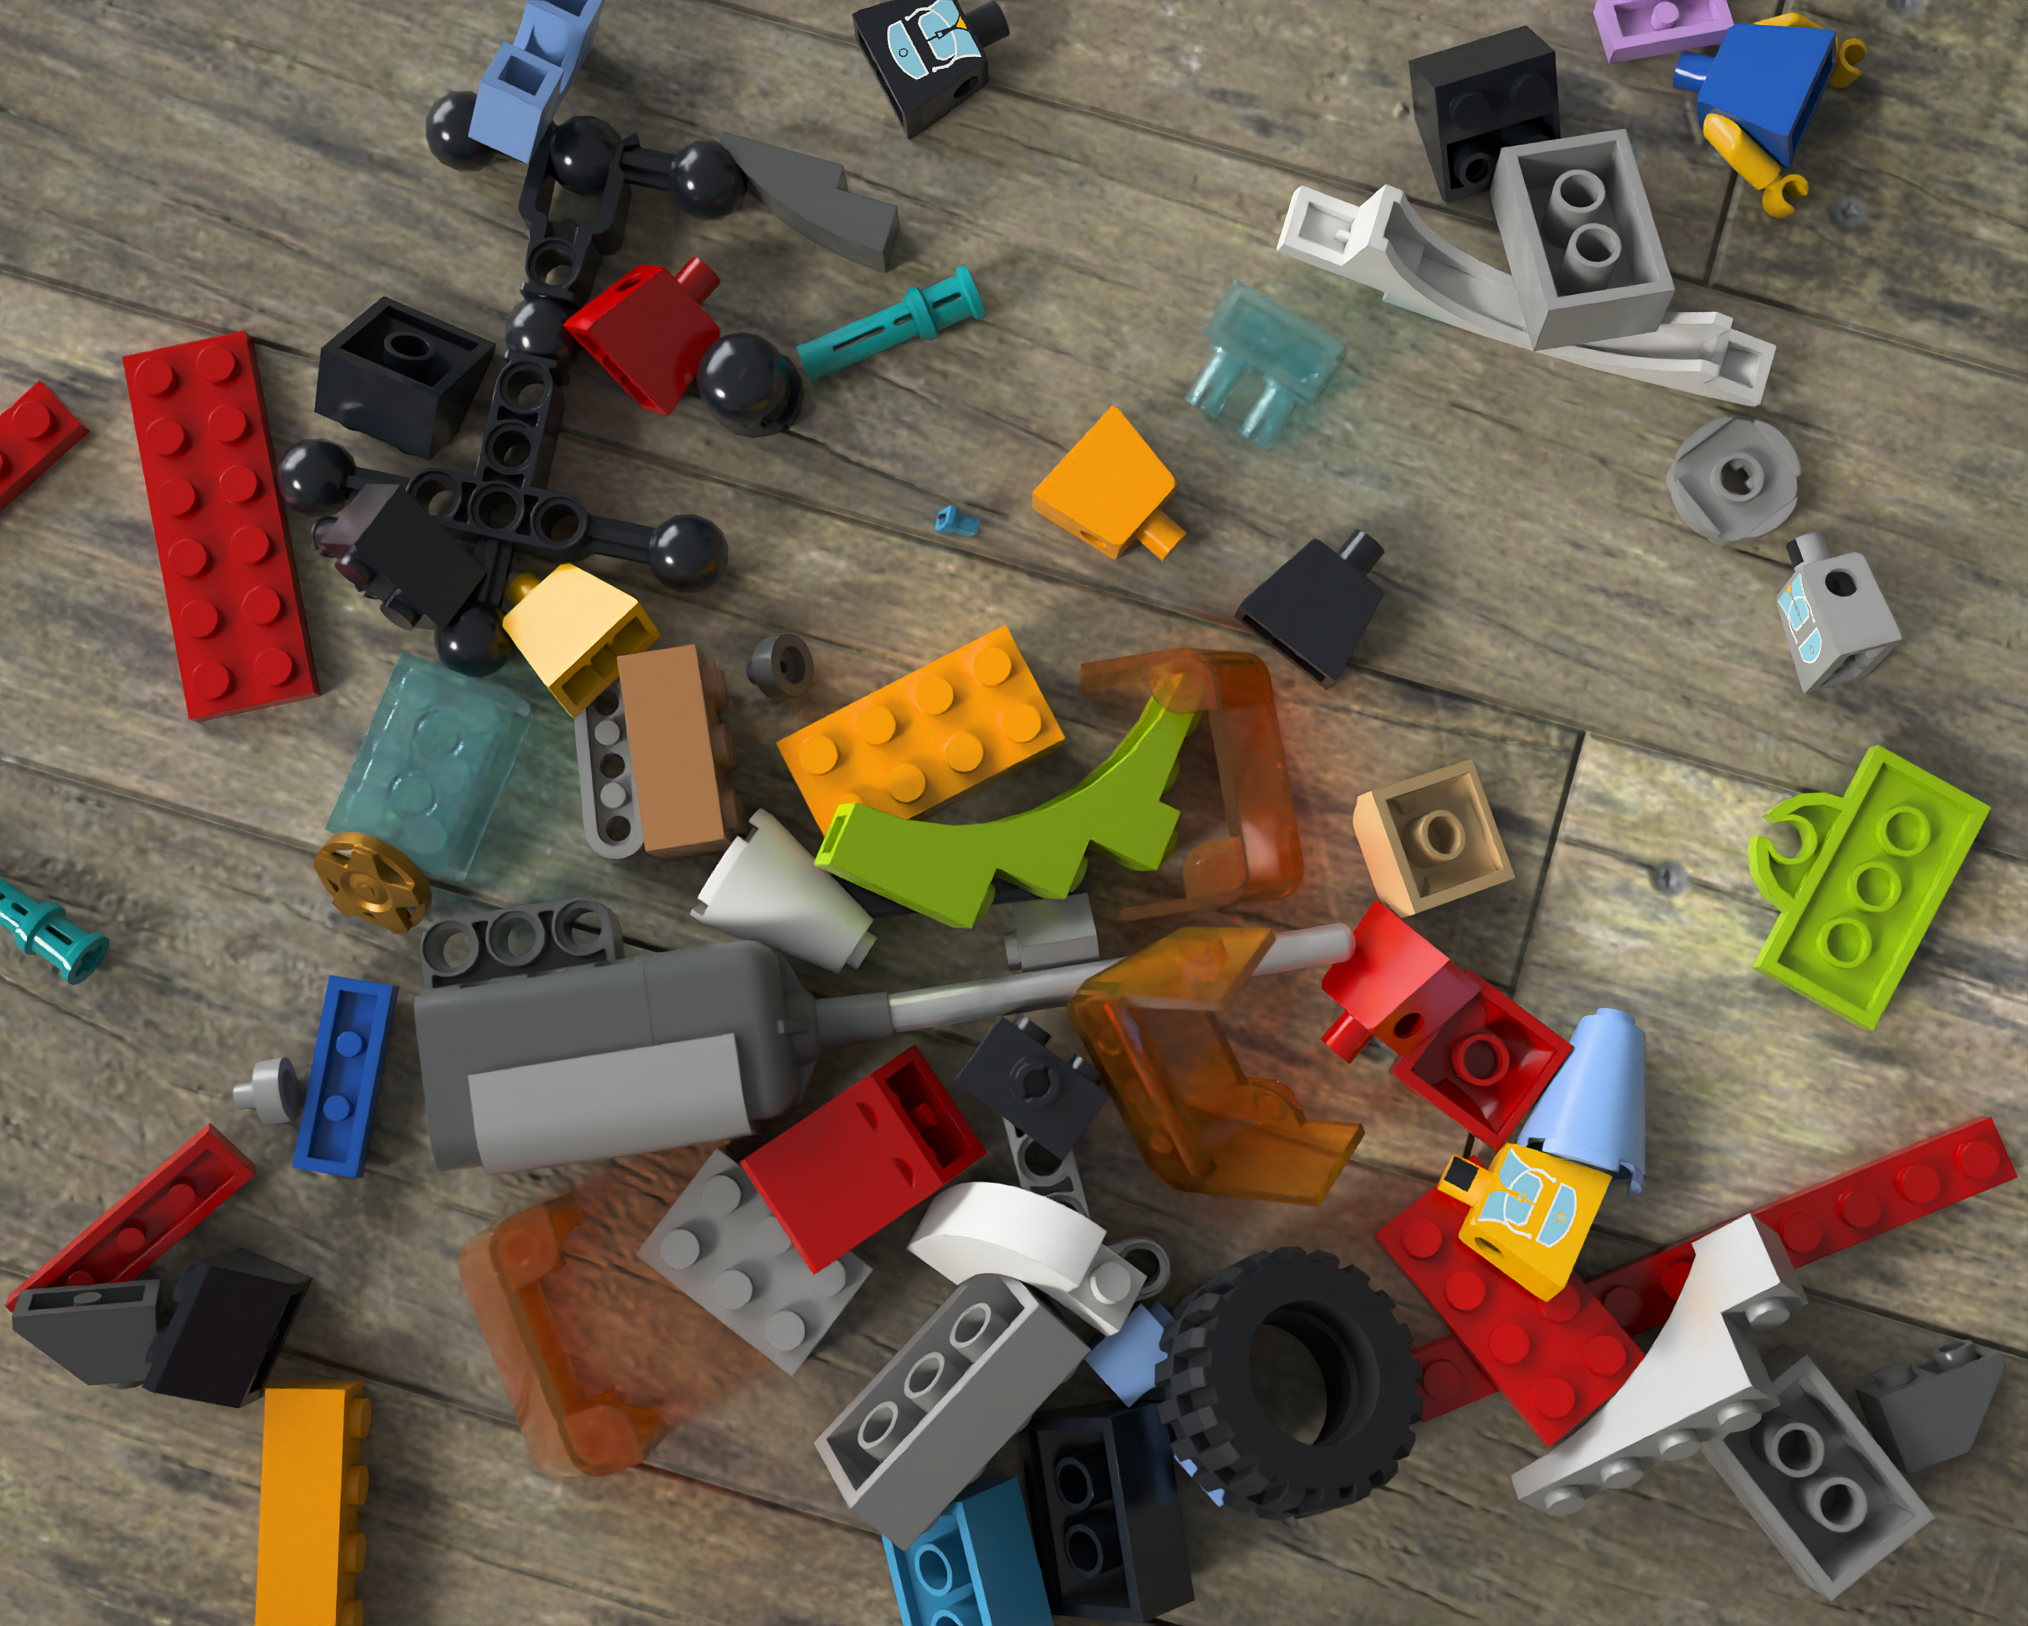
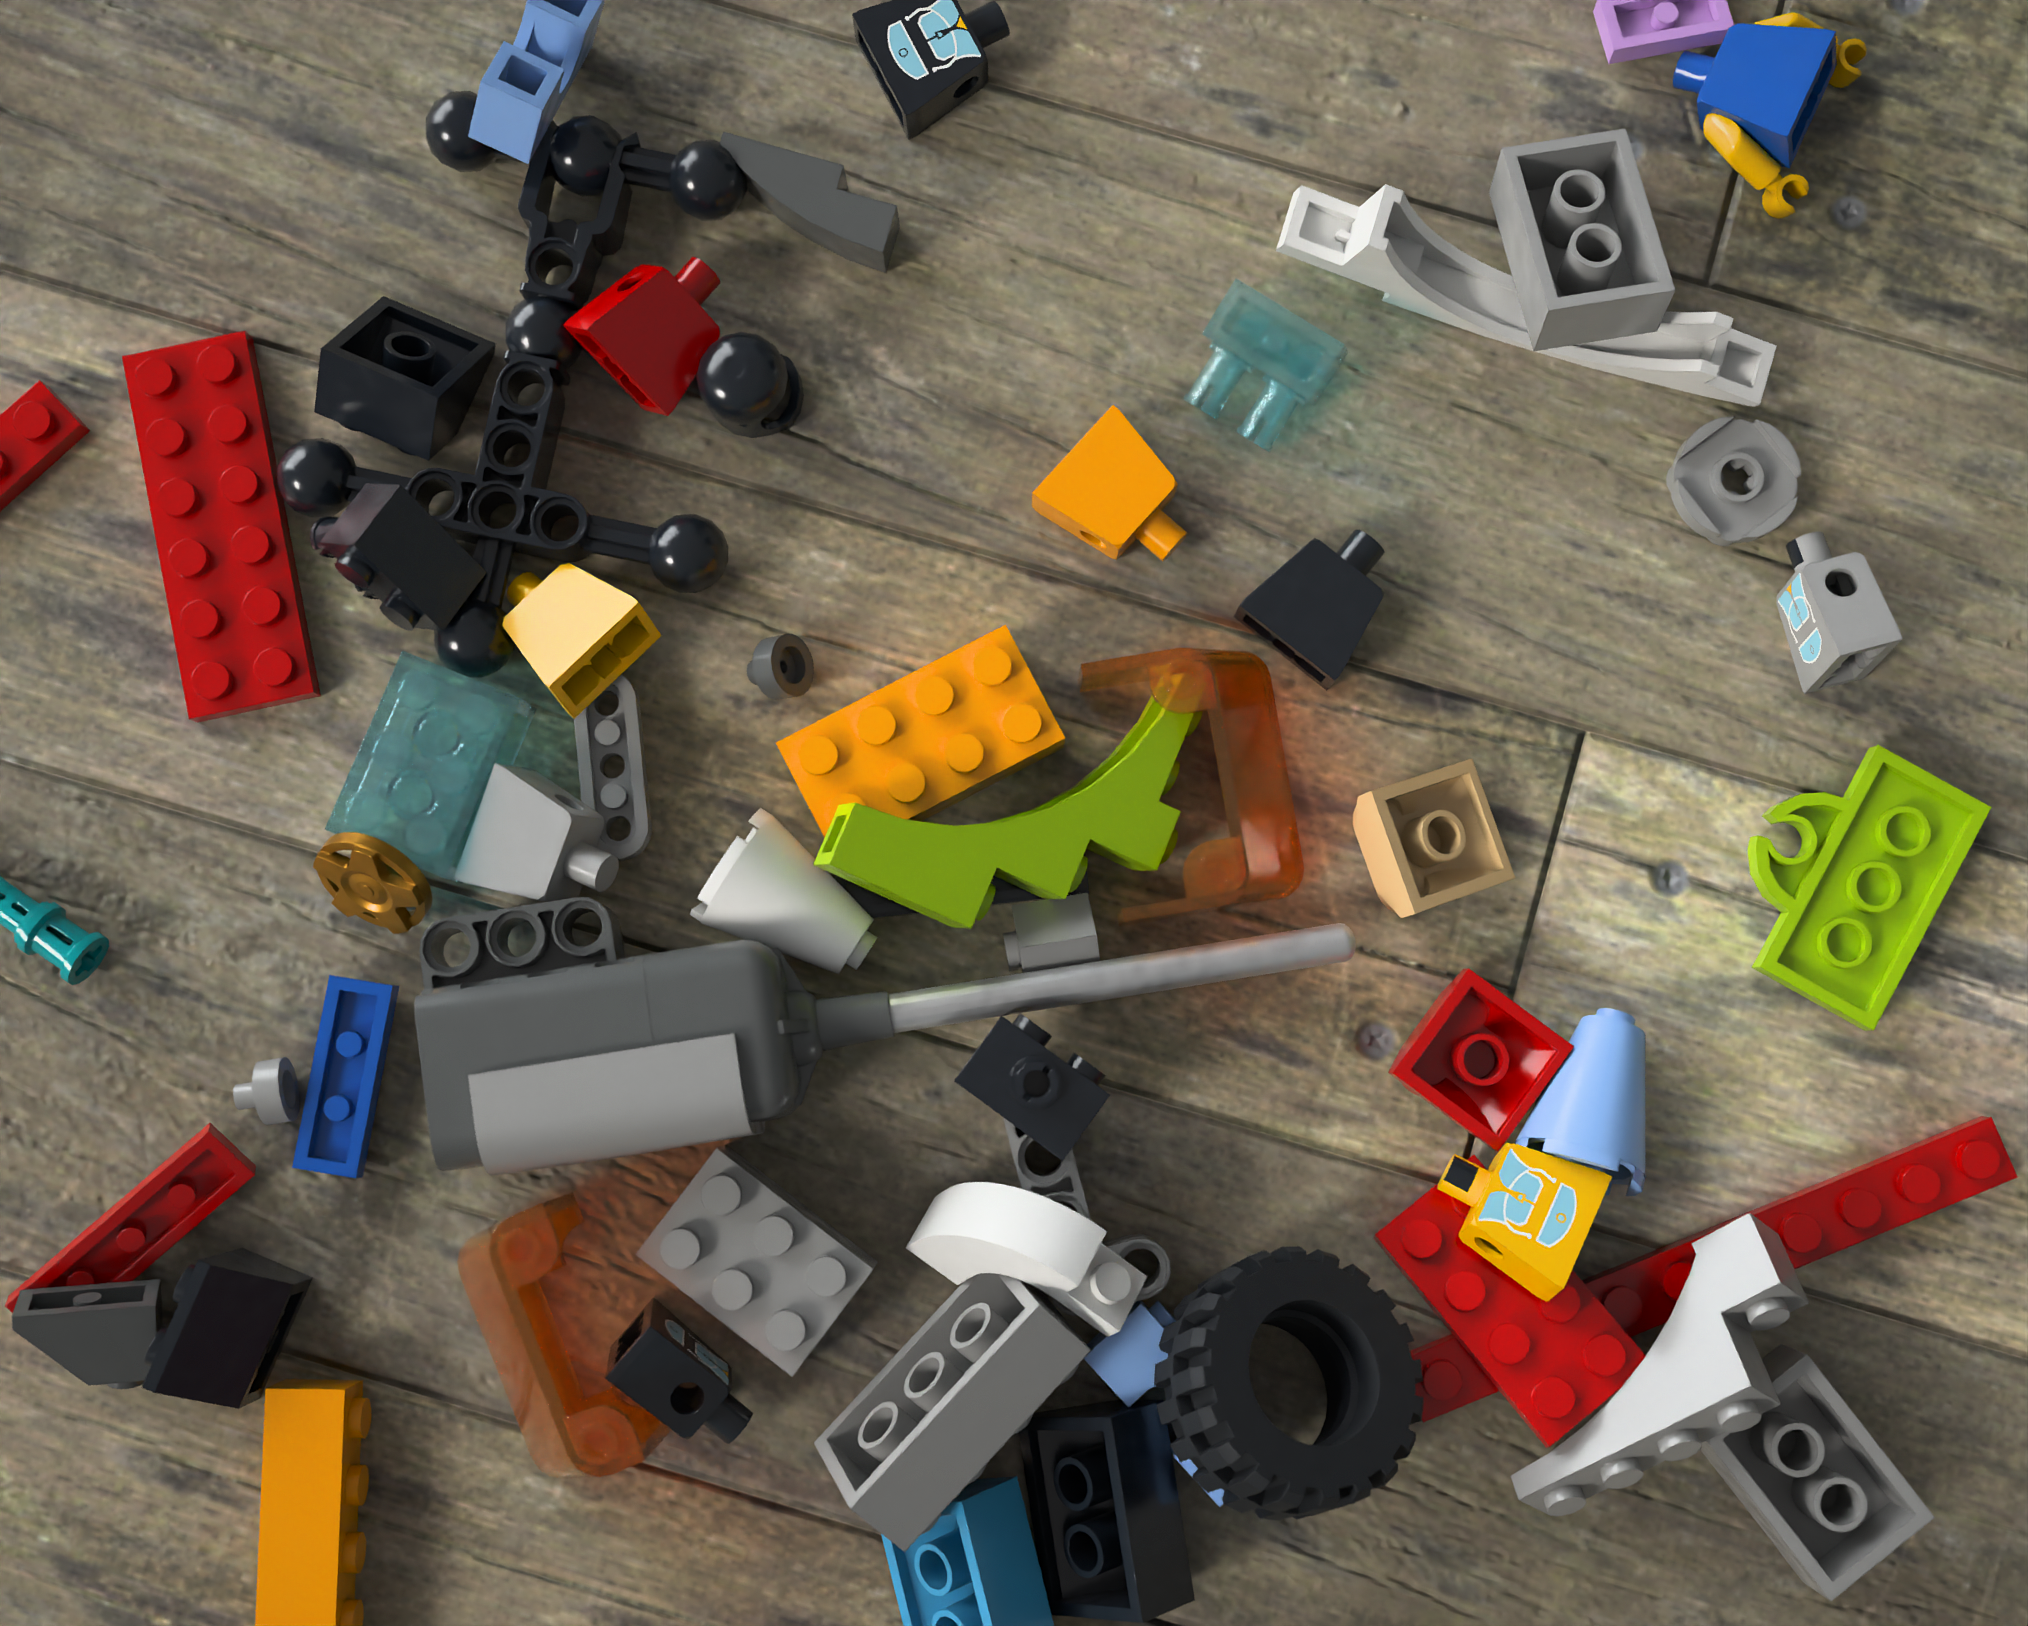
medium nougat brick [617,644,748,862] -> none
red slope [739,1044,987,1275] -> none
teal pin [796,264,986,383] -> none
dark azure piece [934,505,980,537] -> none
clear orange windscreen [1067,927,1366,1207] -> none
red torso [1320,900,1482,1064] -> none
black slope [1409,25,1561,203] -> none
dark grey slope [1854,1340,2006,1475] -> none
none -> light grey torso [454,763,619,902]
none -> black torso [605,1297,753,1444]

